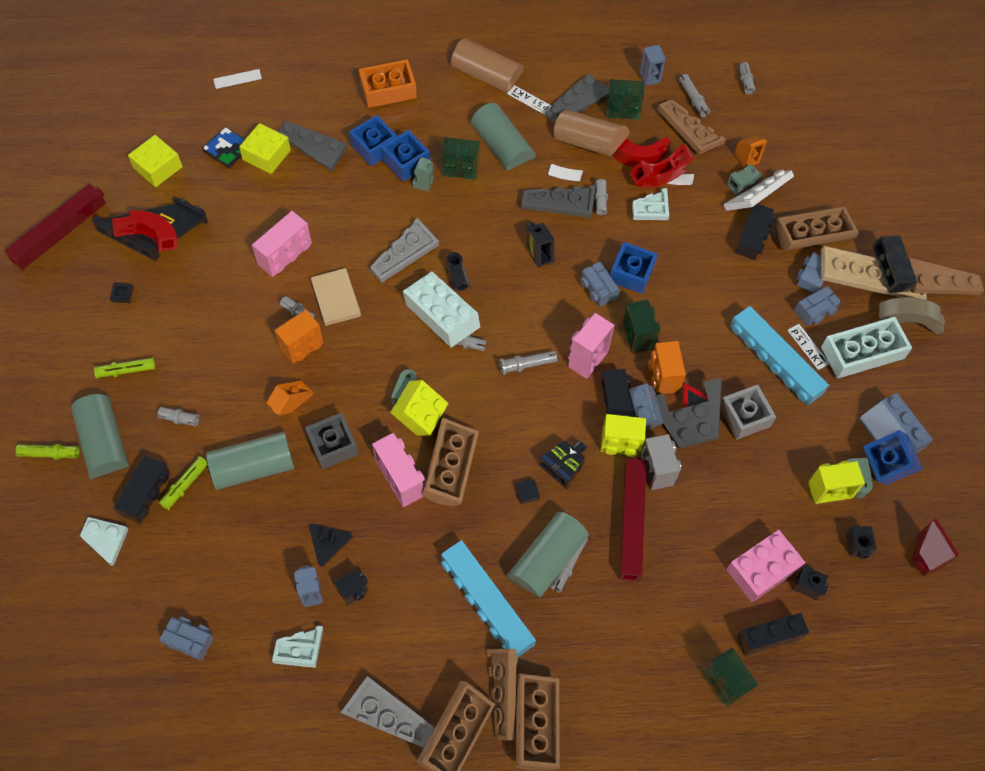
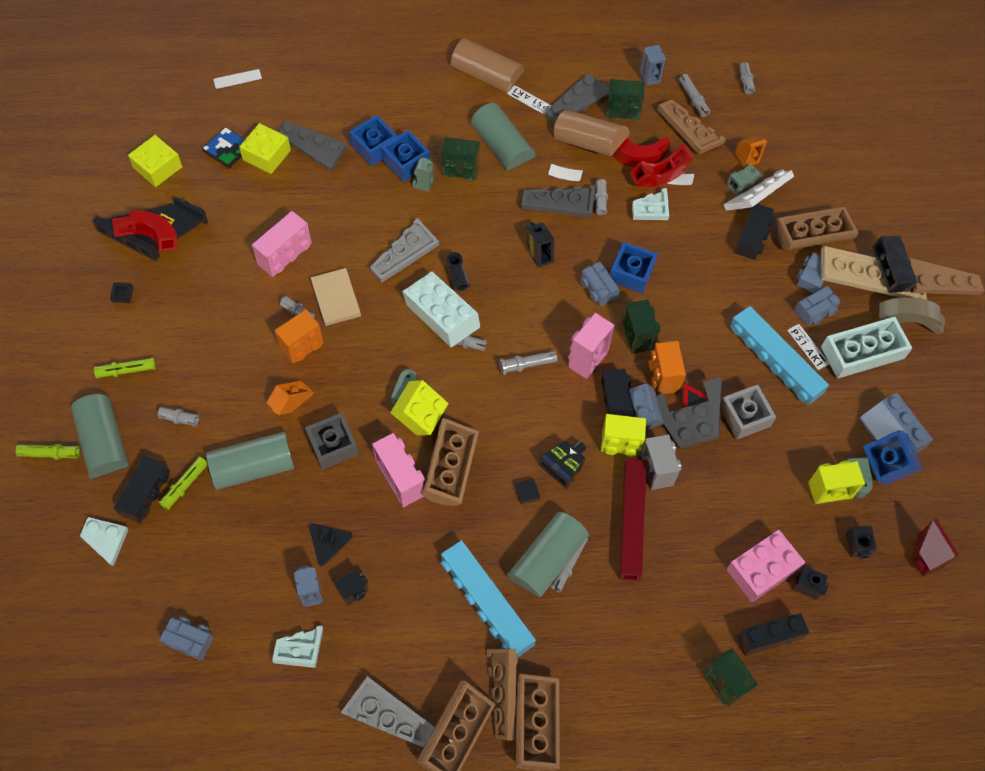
dark red brick [4,183,106,270] -> none
orange brick [359,59,417,108] -> none

